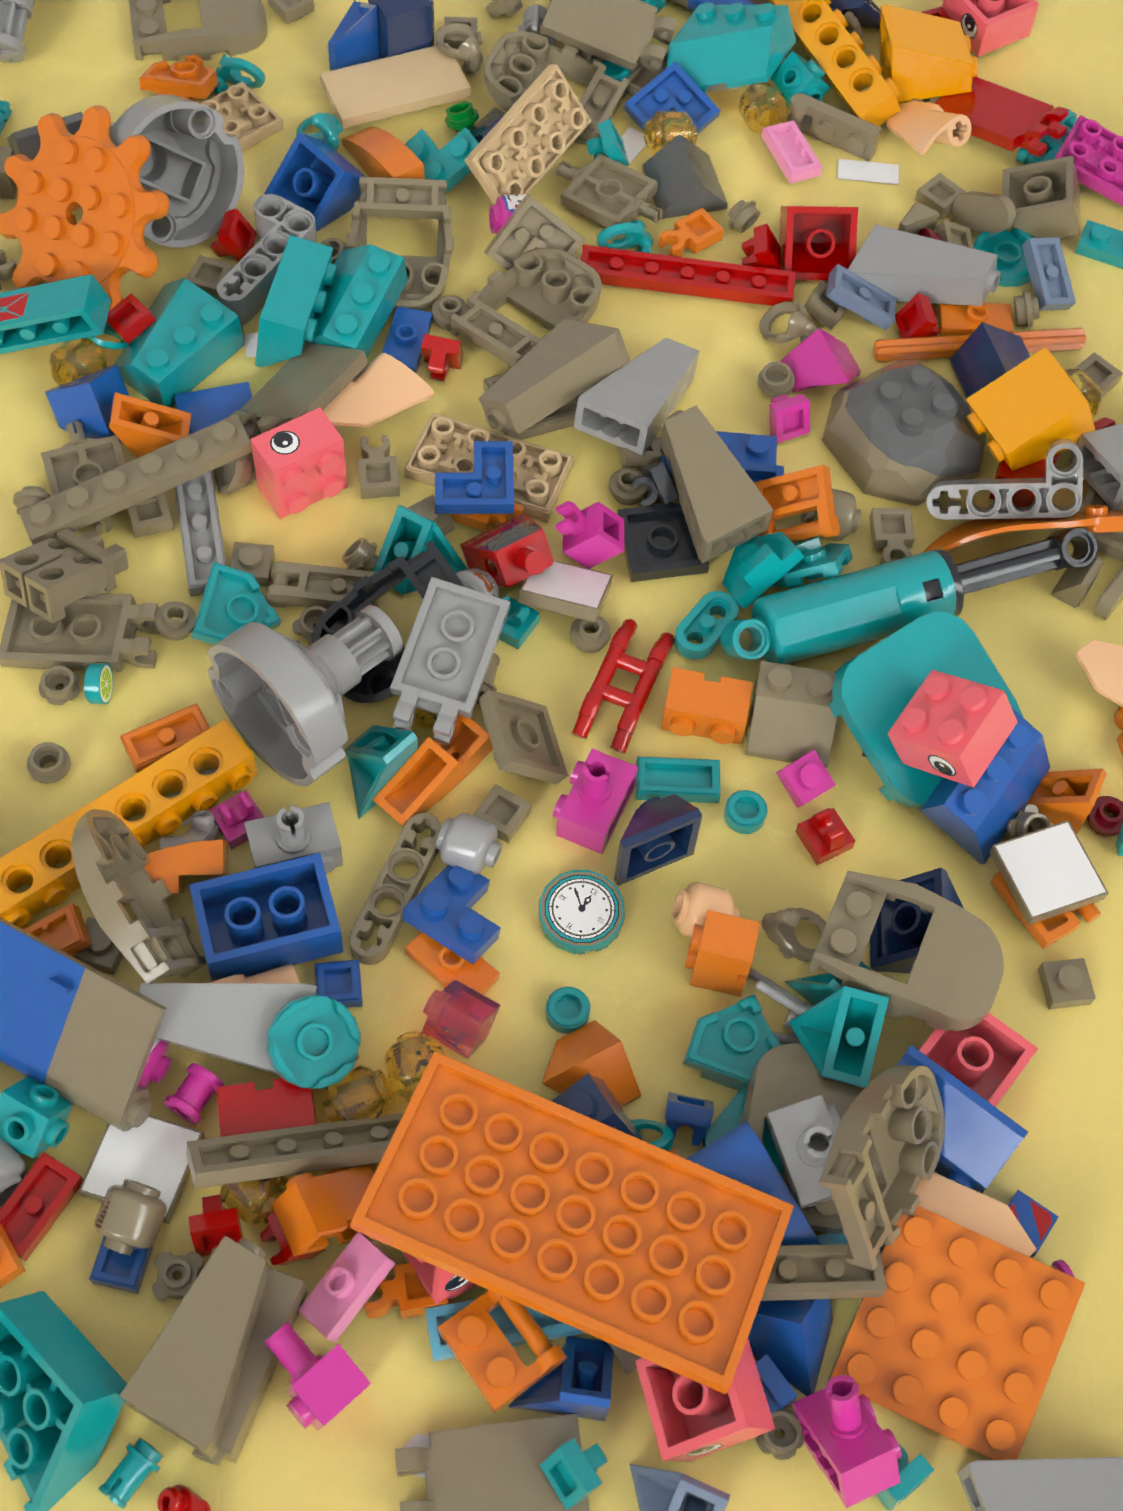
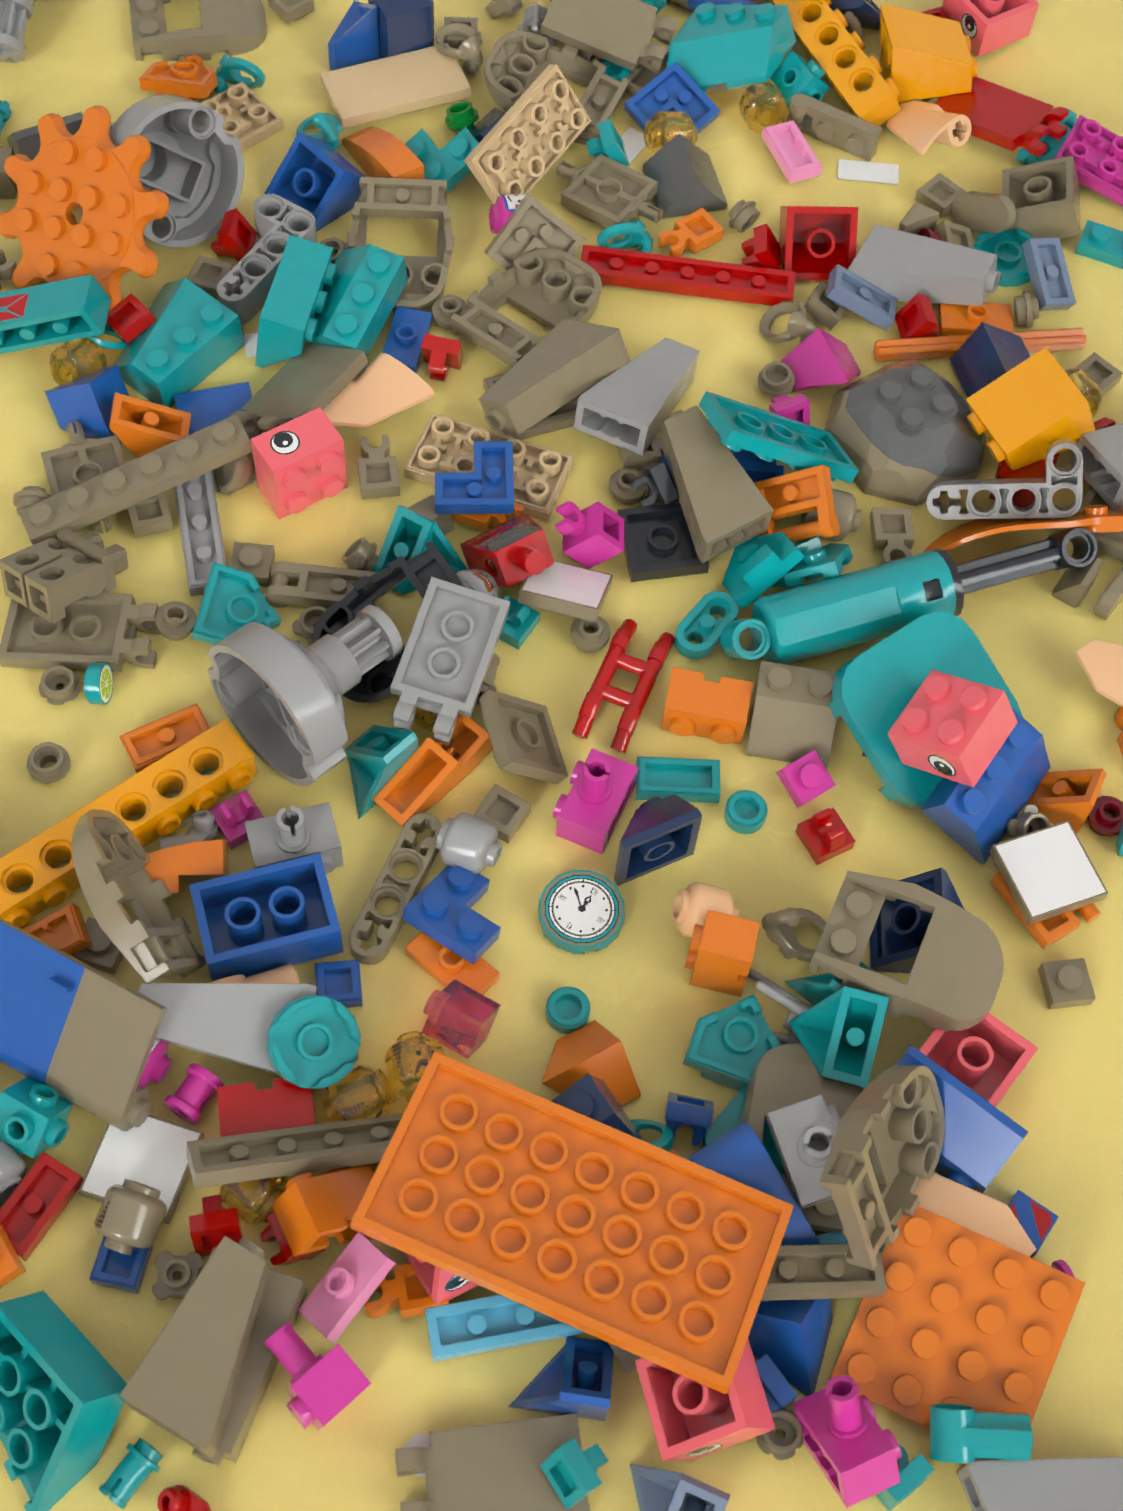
orange plate [438,1290,567,1414] -> none
none -> teal plate [699,391,859,483]
none -> teal piece [930,1404,1032,1463]

